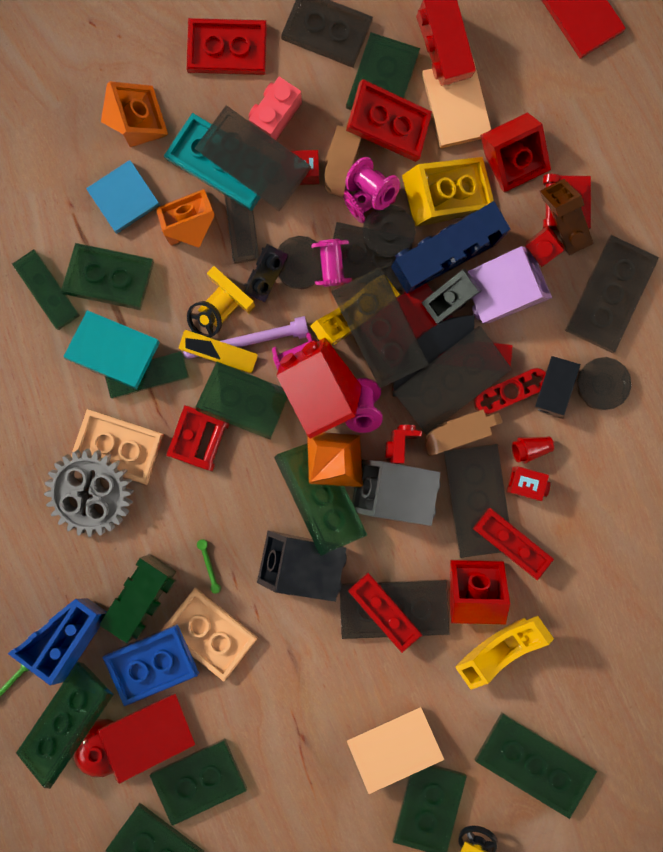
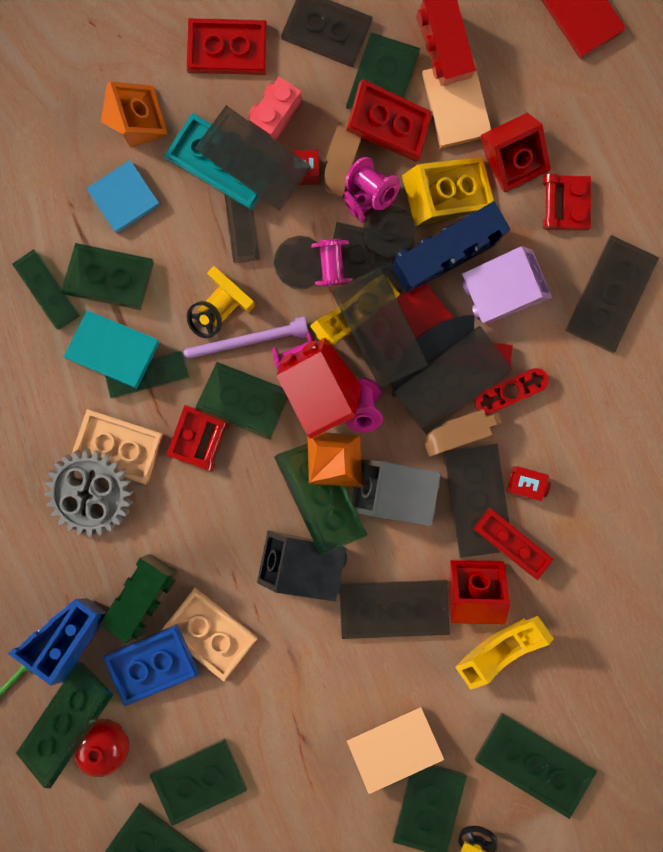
red tile [97,694,195,784] -> none
orange slope [156,189,215,248] -> none
yellow sticker [179,330,258,373] -> none
bright green hinge [197,539,221,594] -> none
black hinge [244,244,289,302] -> none
red tile [348,572,422,653] -> none
red bracket [385,425,422,465] -> none
pearl dark grey slope [421,269,482,324] -> none
red cone [512,436,554,464] -> none
red brick [525,225,564,267] -> none
black hinge [535,356,581,419] -> none
reddish brown bracket [540,179,594,256] -> none
clear smoke tile [576,357,632,411] -> none

